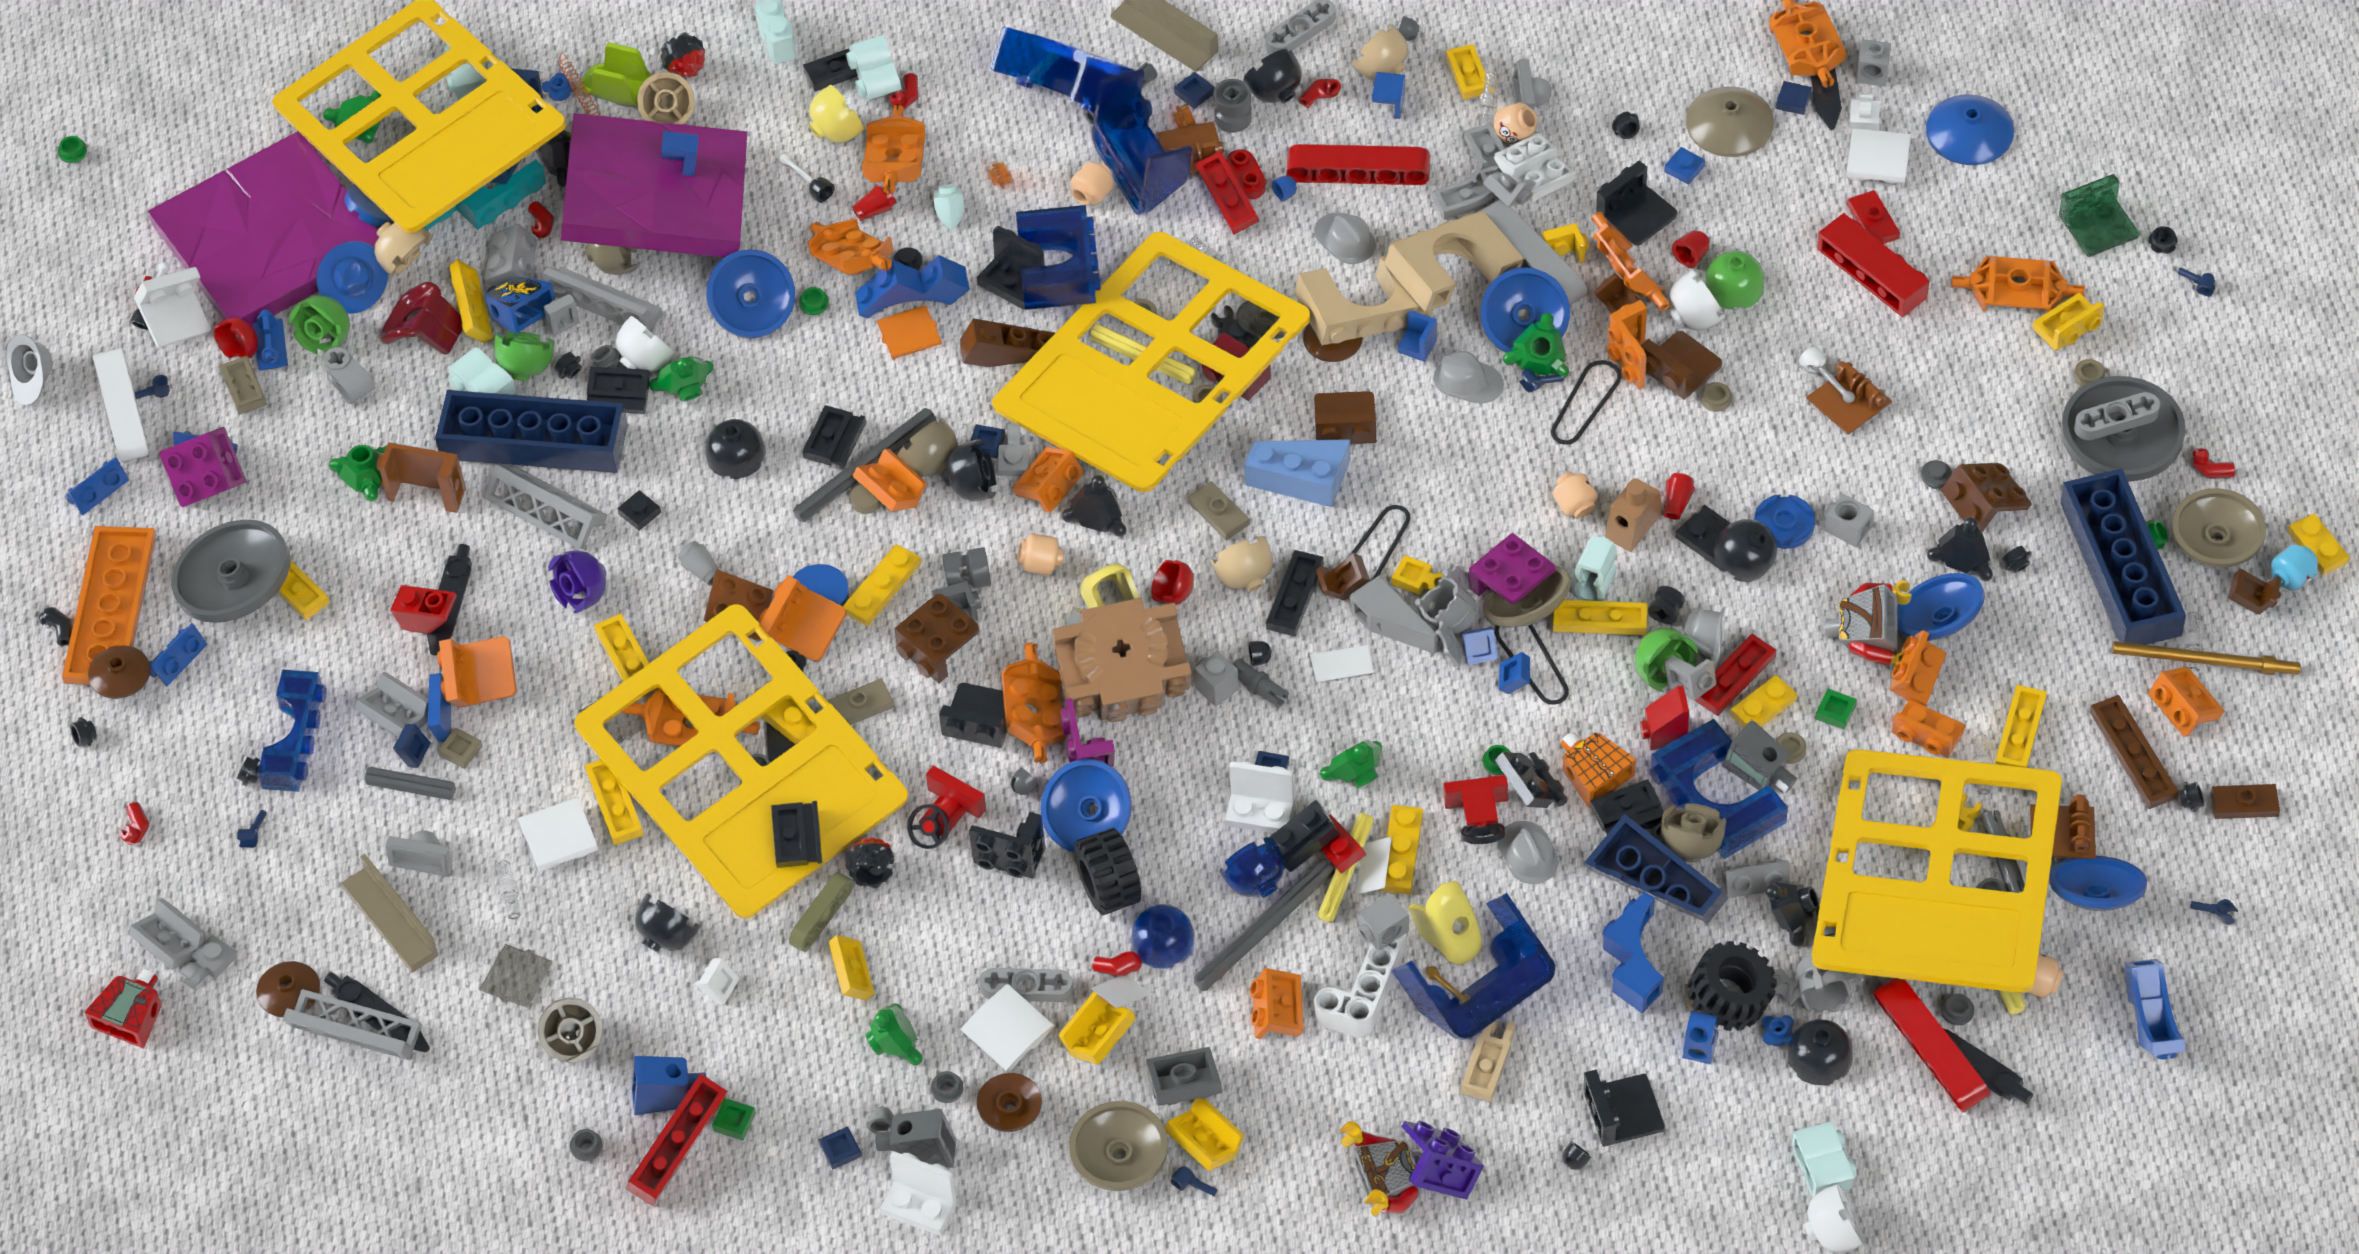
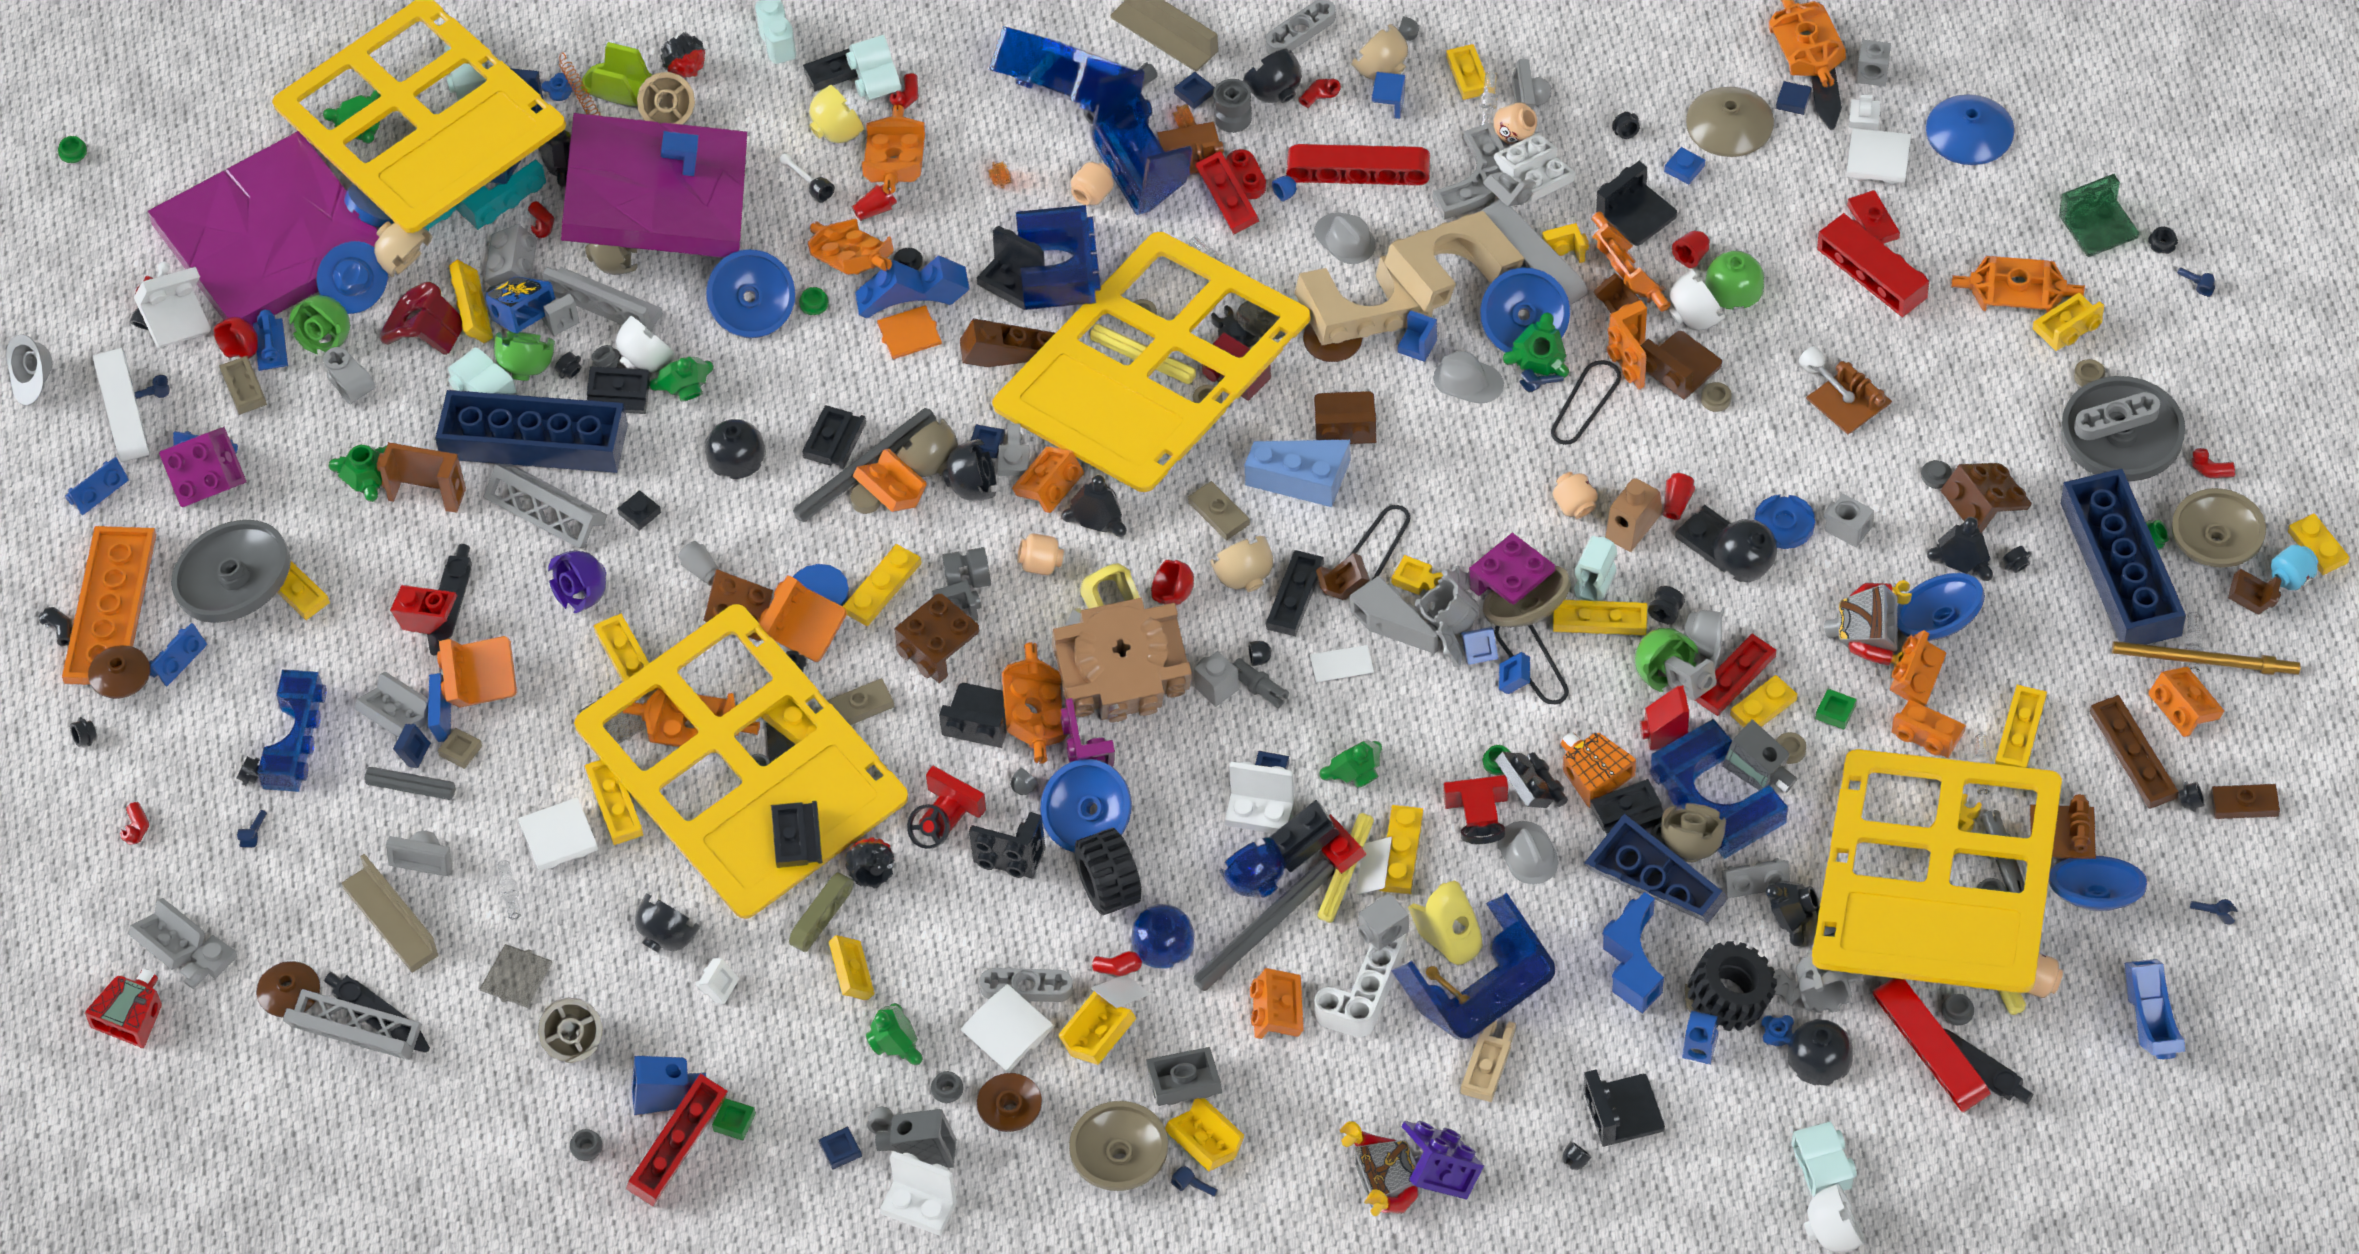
light aqua plate [933,184,964,230] -> none

